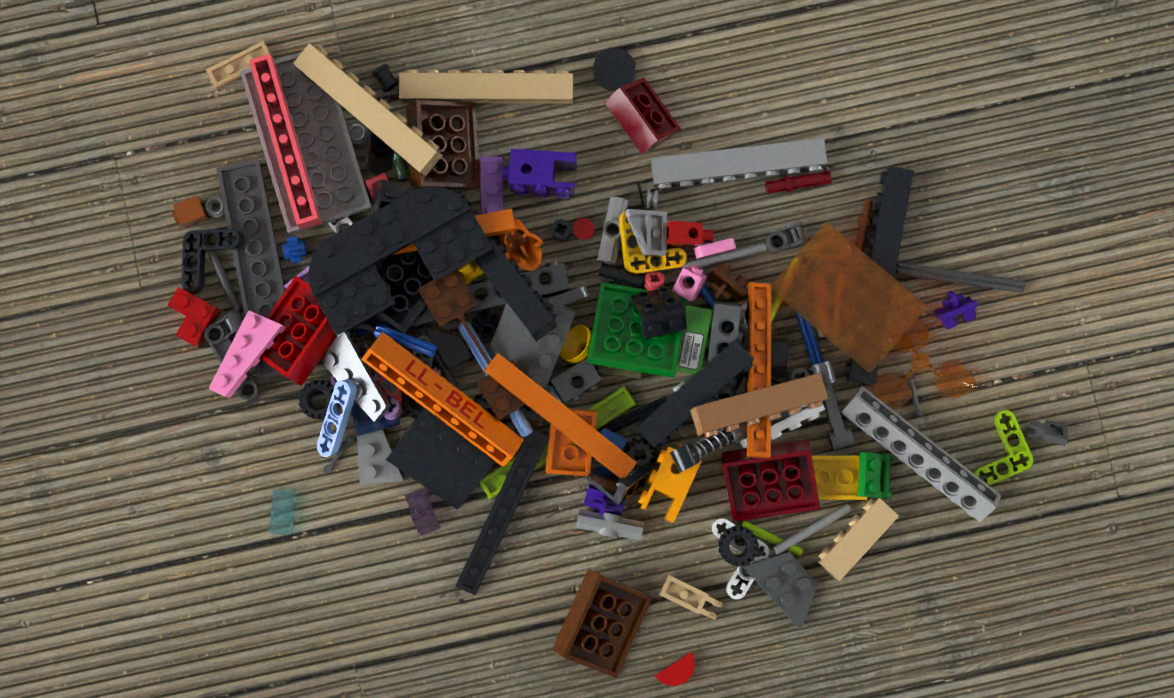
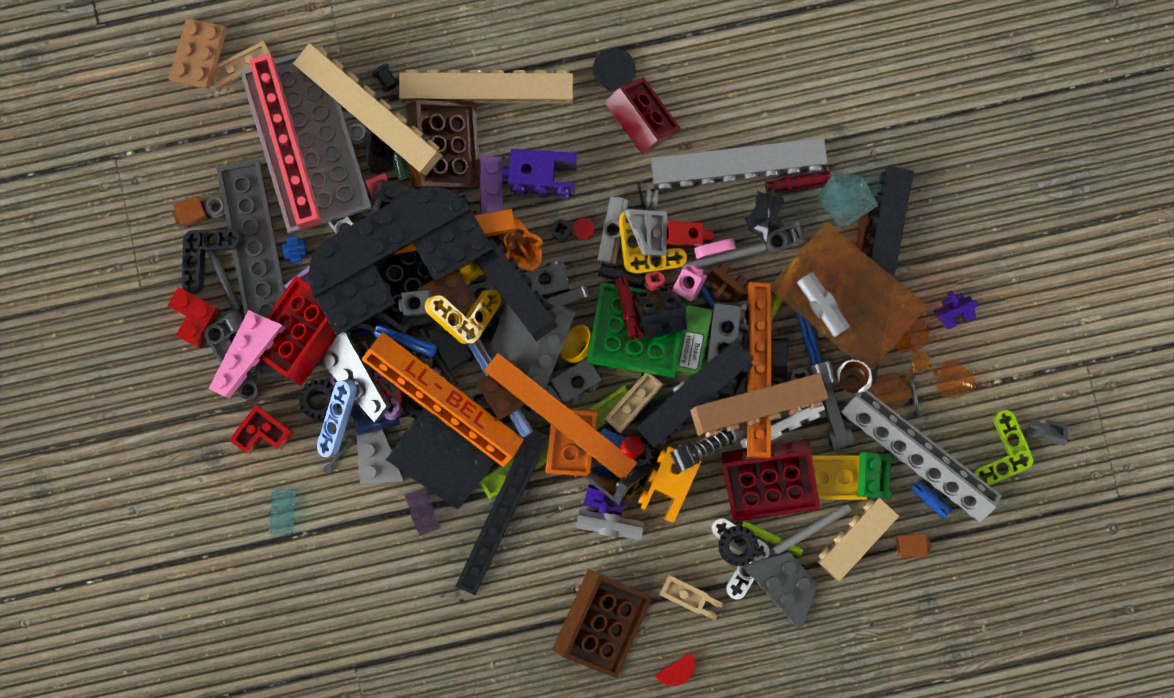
dark grey axle [895,263,1025,293] -> none
none -> medium nougat plate [169,18,227,90]
none -> red brick [229,405,295,454]
none -> dark grey brick [399,290,431,317]
none -> yellow beam [425,289,501,344]
none -> tan tile [604,373,664,434]
none -> dark red pin [615,277,643,341]
none -> red tile [621,435,644,459]
none -> black hair [744,183,785,246]
none -> light grey piece [797,272,850,338]
none -> clear light blue slope [817,175,878,229]
none -> reddish brown hair [836,359,872,393]
none -> dark orange brick [896,534,931,558]
none -> blue pin [910,479,953,519]

